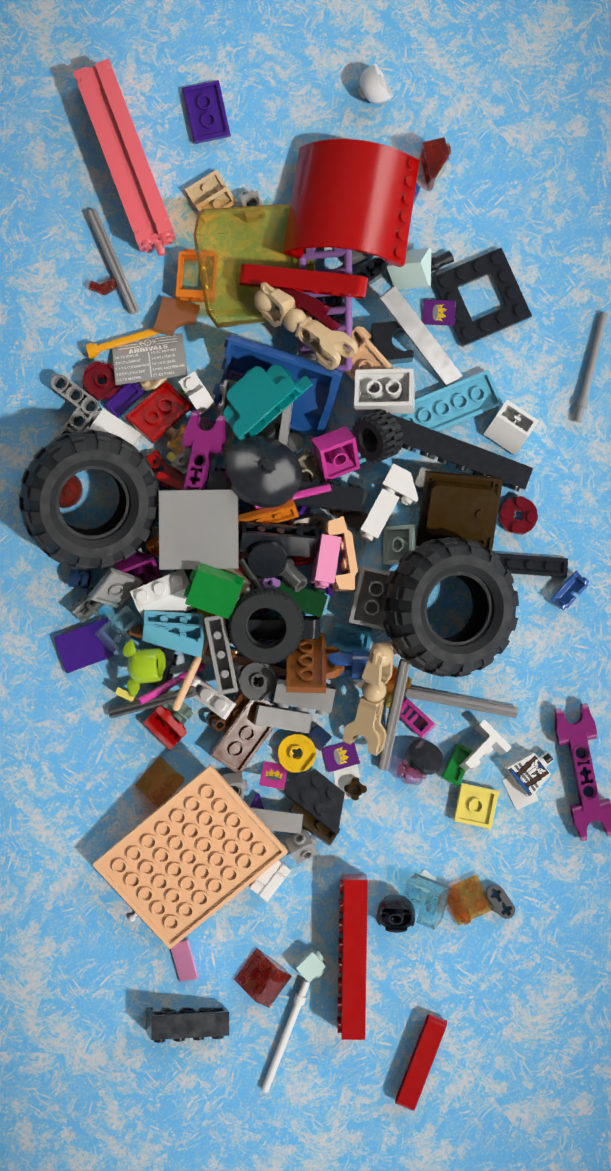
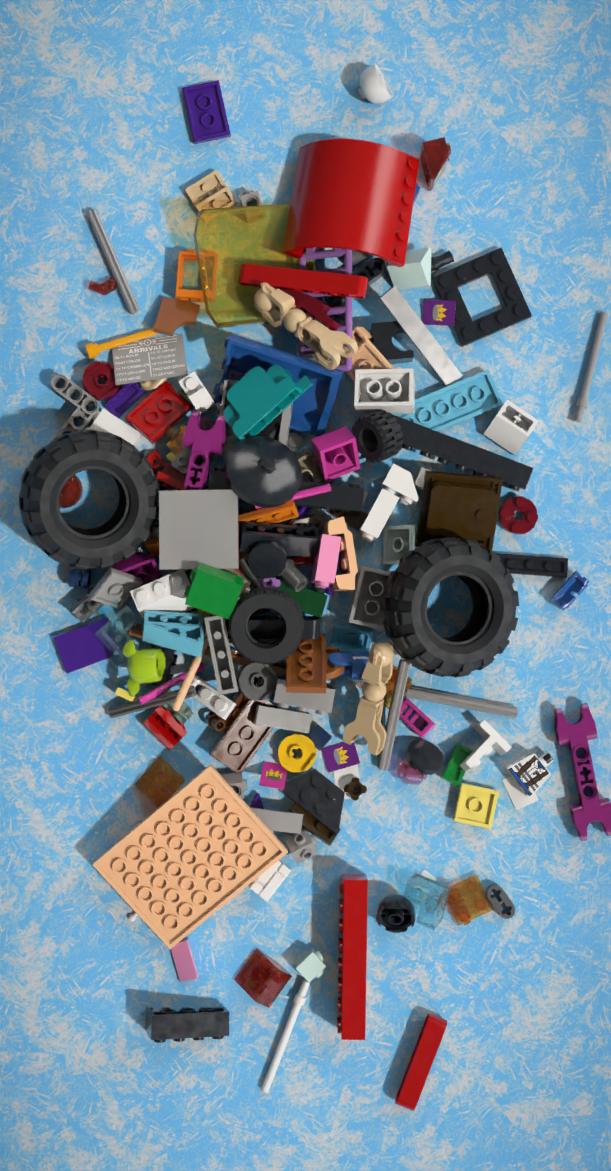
coral brick [73,59,176,256] -> none

